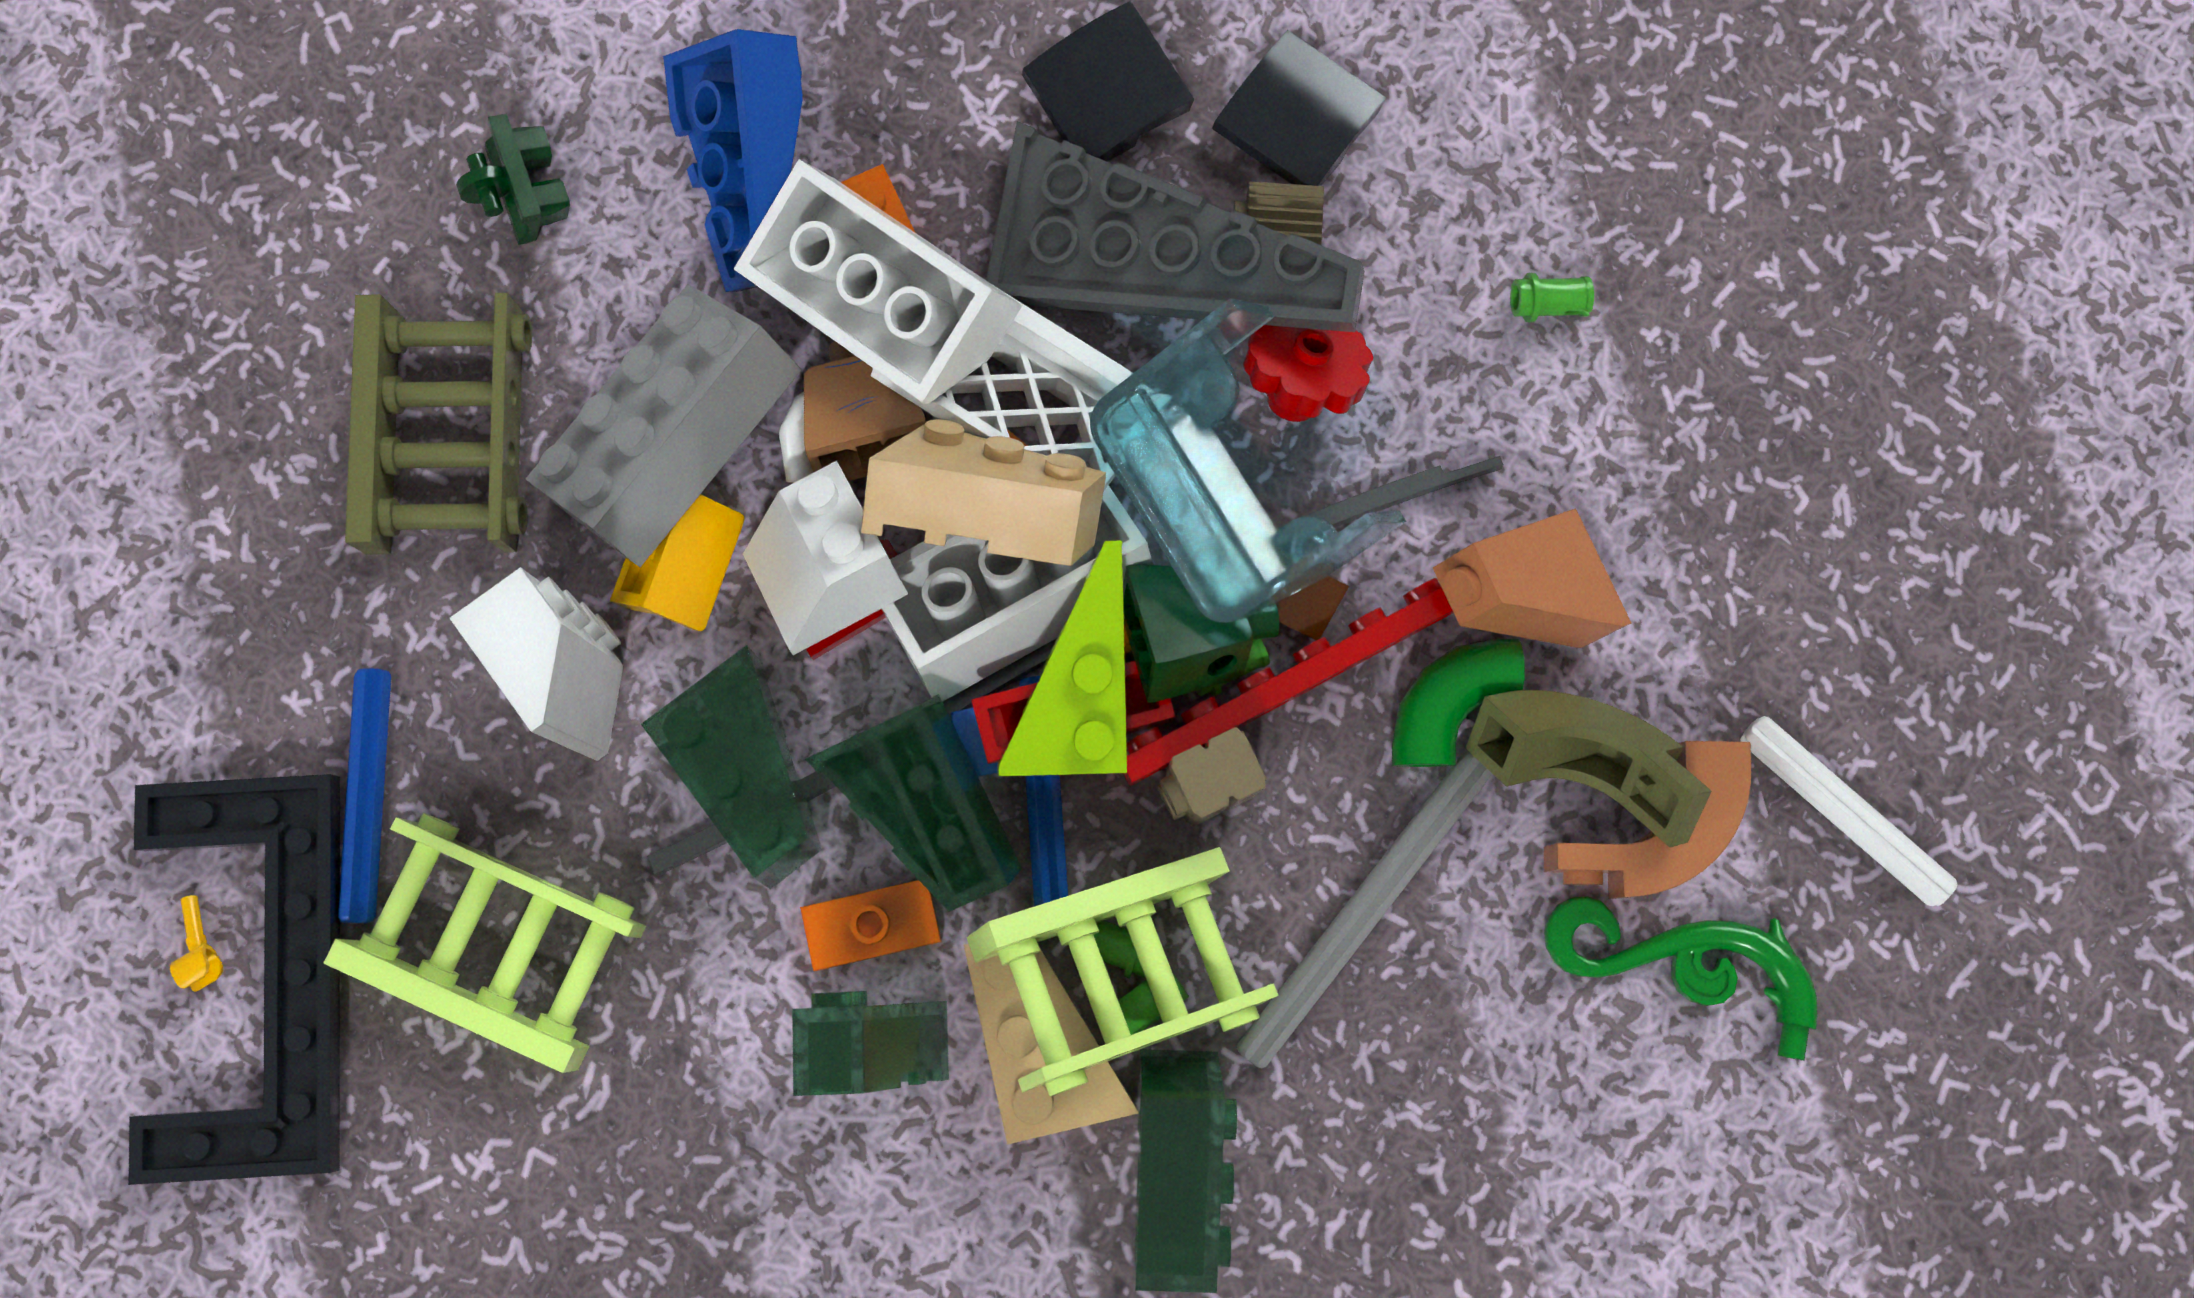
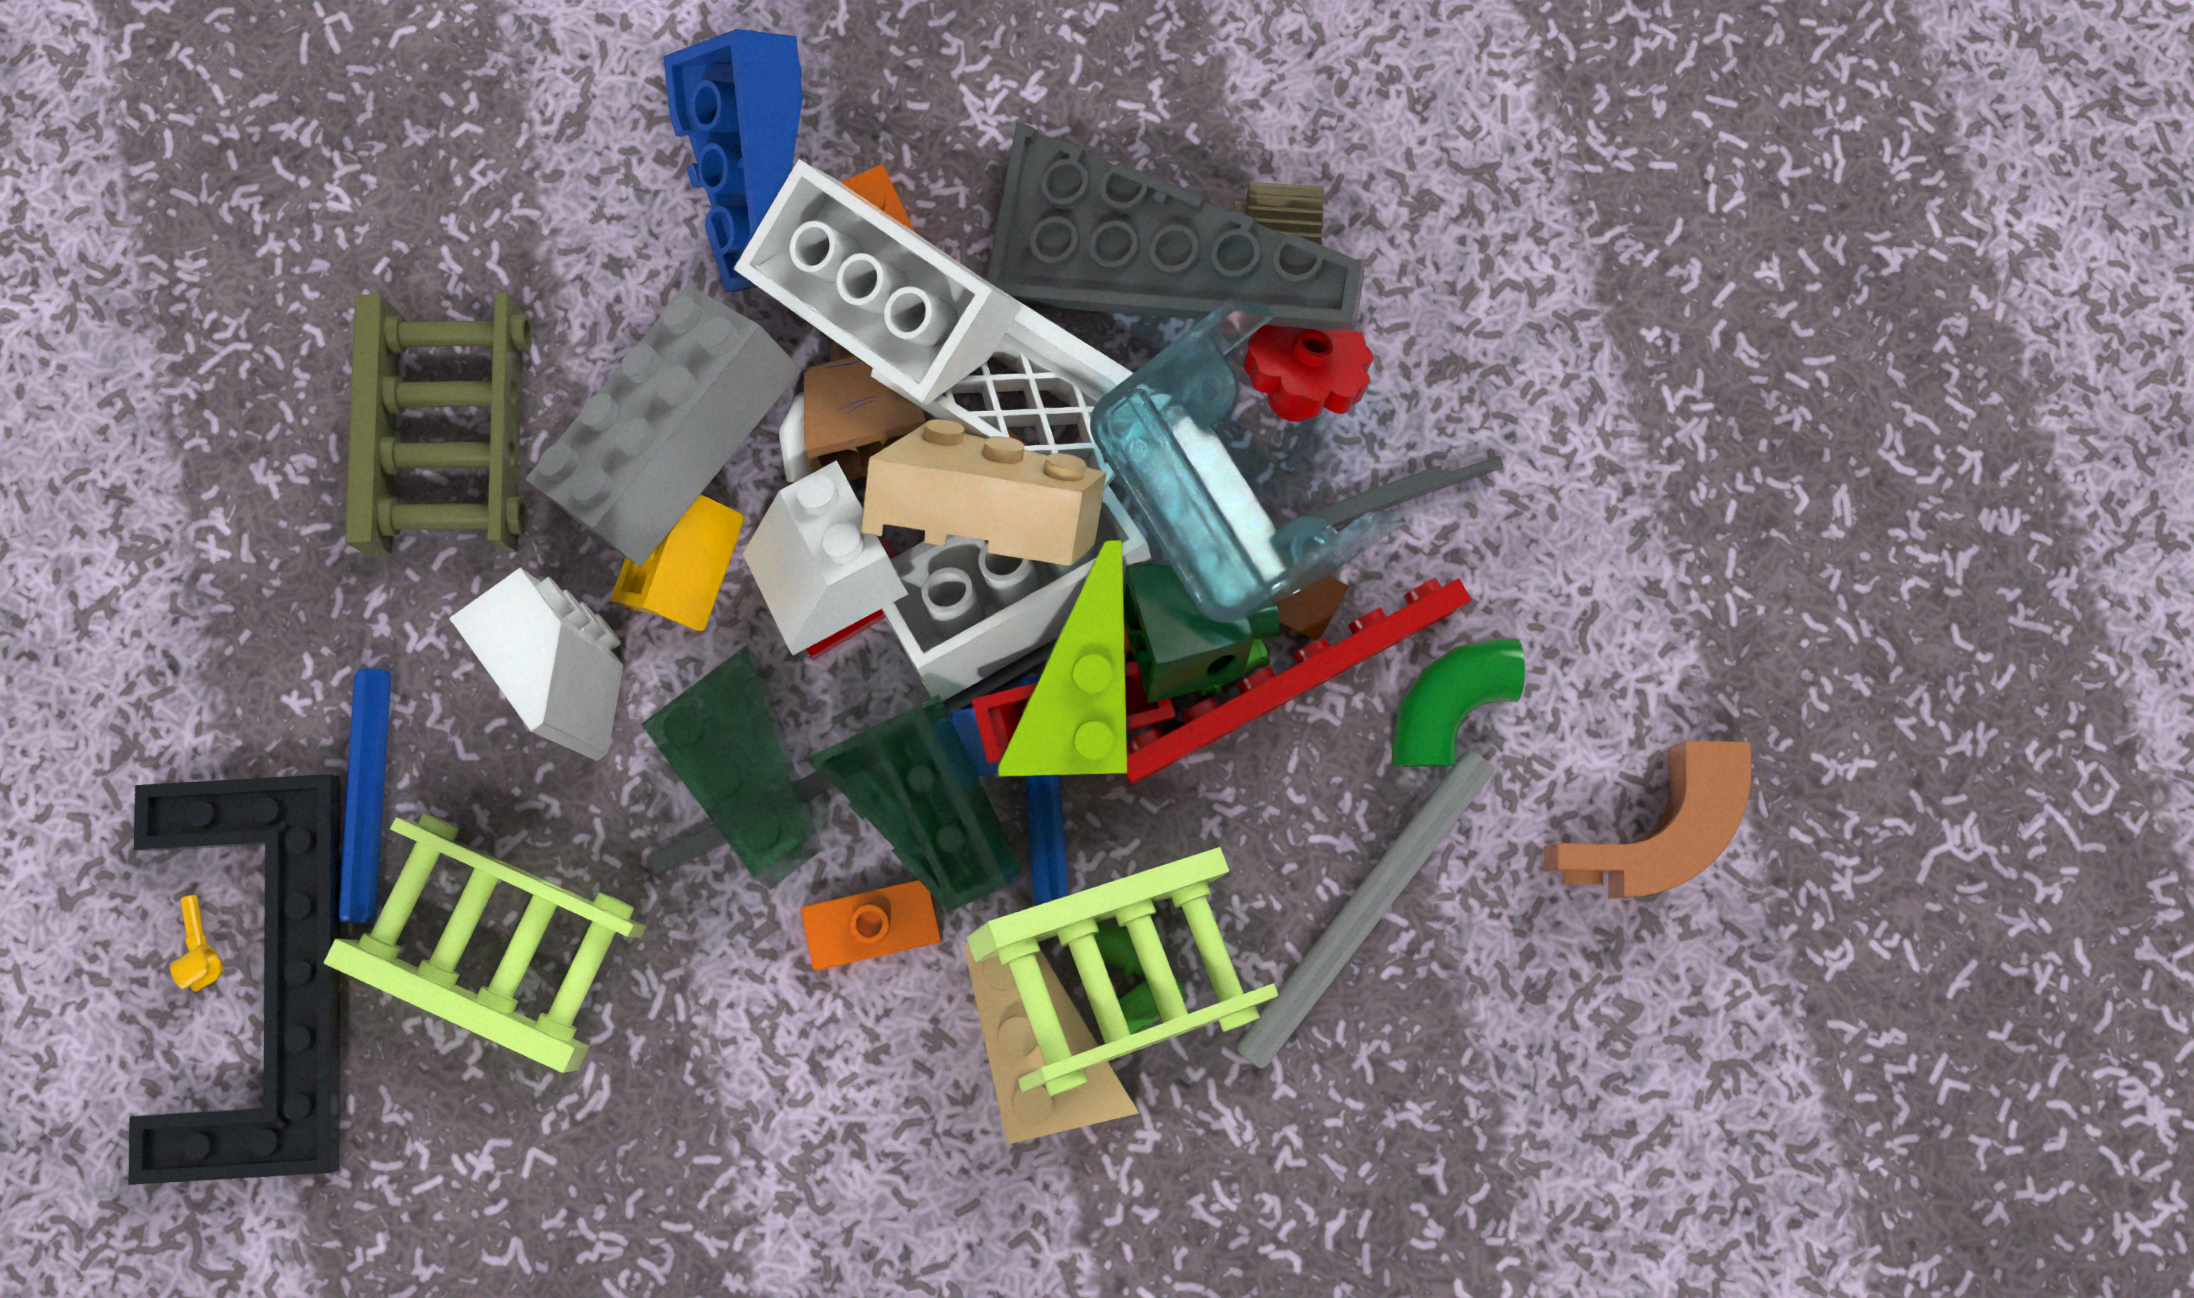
dark green hips [456,114,570,245] -> none
clear green wedge [792,991,949,1096] -> none
black slope [1022,1,1194,162] -> none
clear green wedge [1134,1049,1237,1293] -> none
dark tan brick [1157,727,1267,826] -> none
black slope [1212,30,1386,186] -> none
nougat slope [1433,508,1631,648] -> none
olive arch [1466,690,1712,847] -> none
bright green pin [1510,273,1594,322] -> none
green plant [1544,896,1818,1061] -> none
white axle [1740,716,1957,907] -> none

